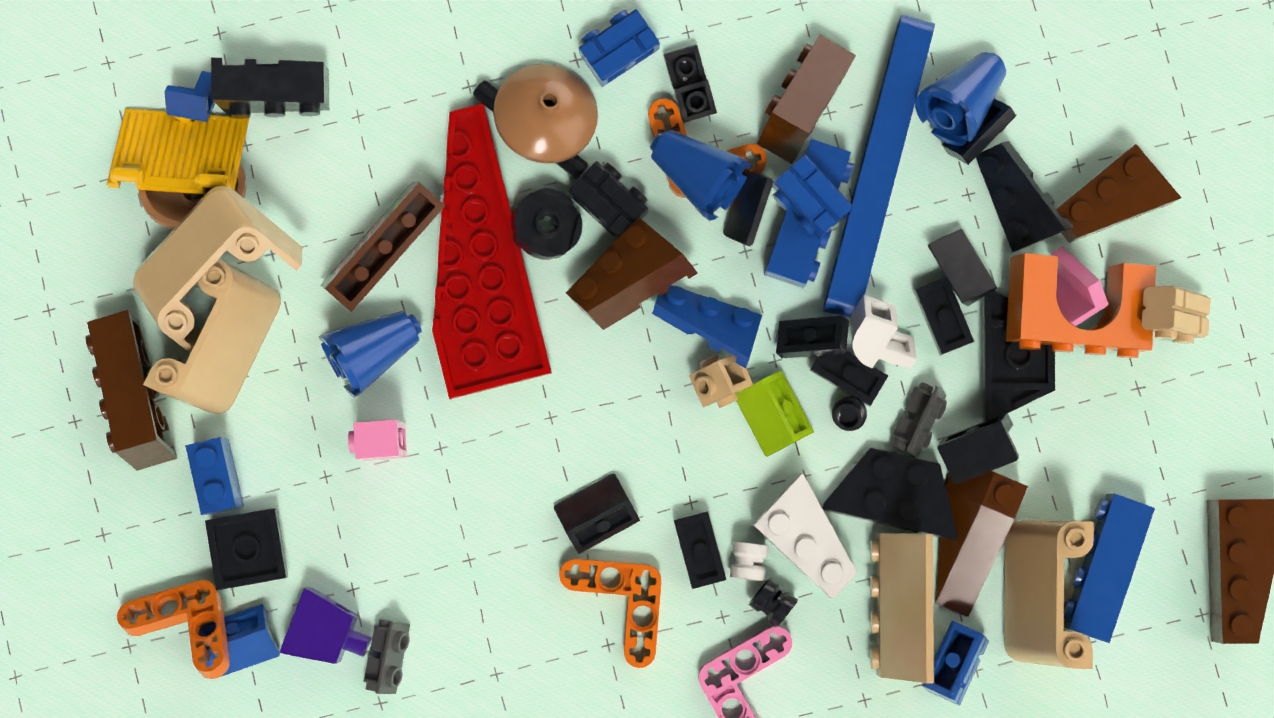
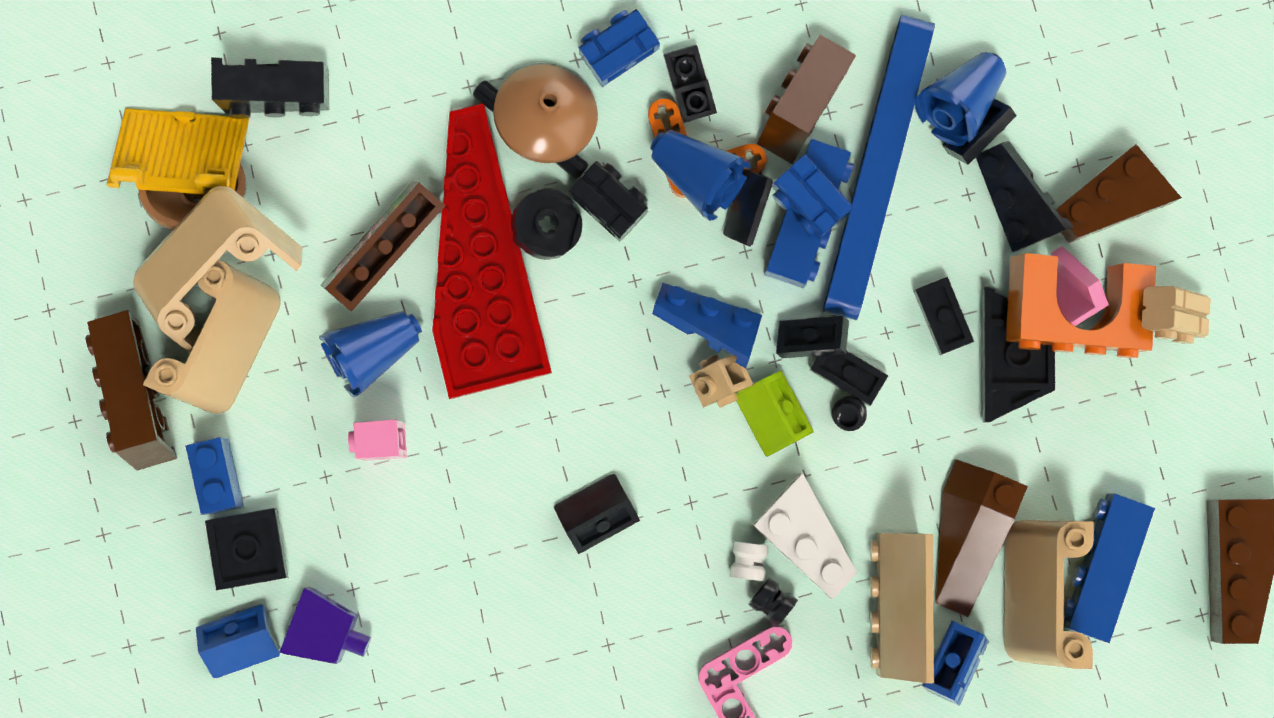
orange beam [117,580,230,679] -> none
blue panel [164,71,215,122] -> none
dark grey hinge [363,619,410,694] -> none
orange beam [559,559,662,668] -> none
reddish brown wedge [566,217,698,330] -> none
black plate [673,511,726,589] -> none
black wing [822,448,958,541] -> none
white brick [850,295,917,369] -> none
dark grey hinge [891,382,947,458] -> none
black slope [928,229,998,306] -> none
black panel [937,412,1019,484] -> none

